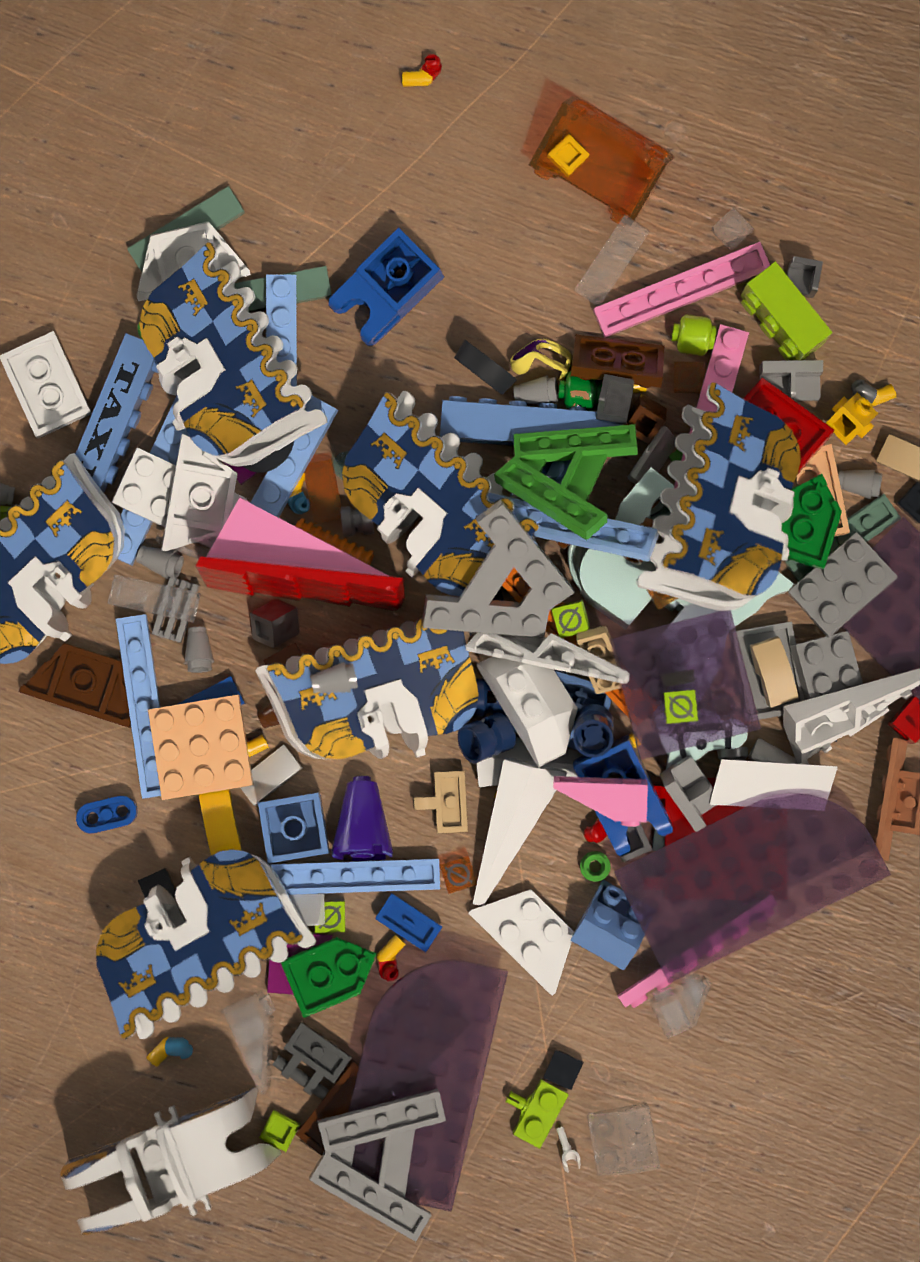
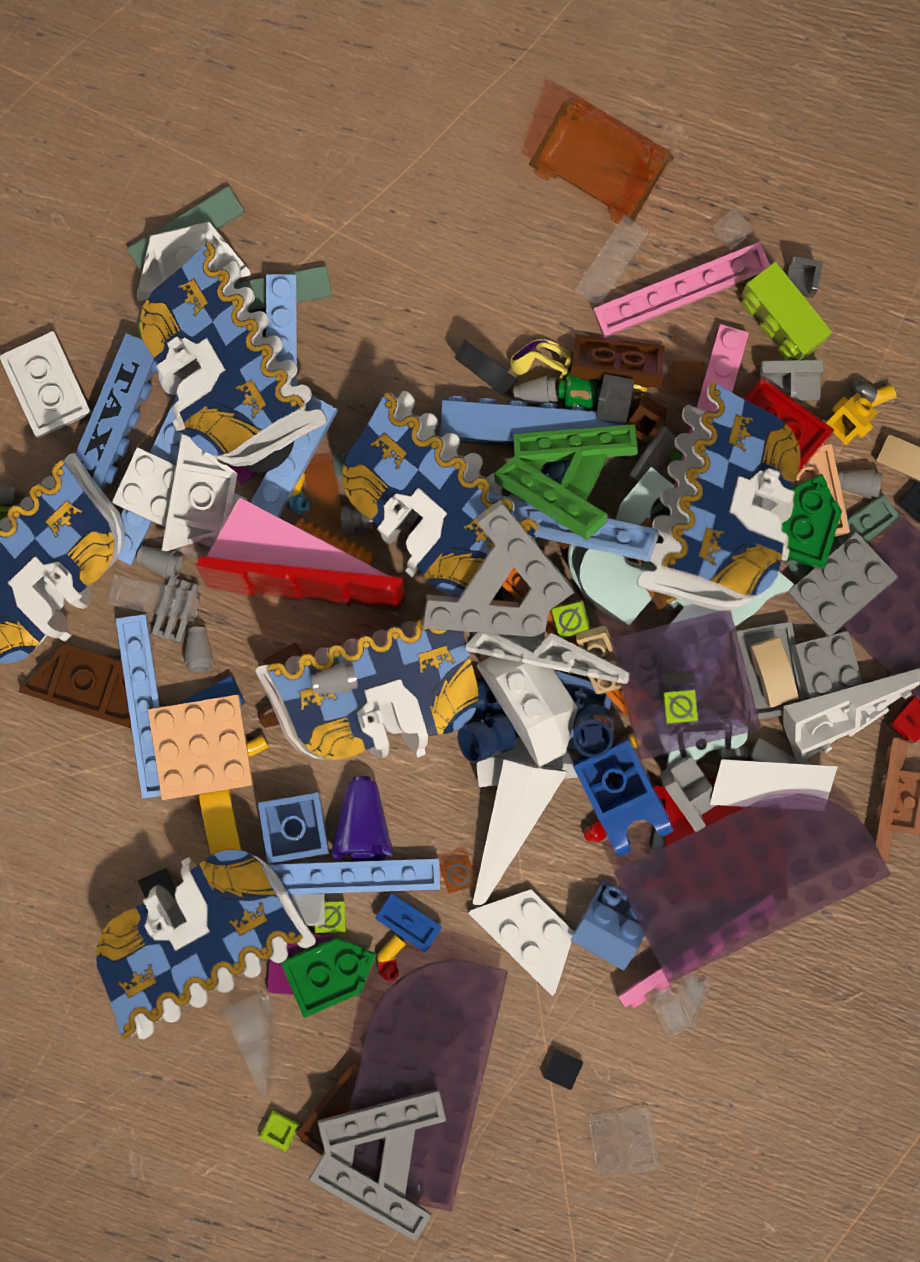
white animal [61,1087,282,1235] -> none
blue plate [76,796,138,833] -> none
arm [146,1037,193,1067] -> none
white slope [240,745,303,806] -> none
flat silver panel [250,599,299,648] -> none
dark grey plate [272,1022,352,1100] -> none
blue brick [328,228,444,346] -> none
arm [402,54,442,87] -> none
tan plate [413,771,468,833] -> none
lime plate [505,1079,569,1149] -> none
yellow tile [547,134,590,177] -> none
bright pink slope [553,776,648,827] -> none
white hand [556,1127,581,1173] -> none
bright green plate [580,851,611,882] -> none
flat silver panel [620,823,652,862] -> none
lime head [671,314,716,356] -> none

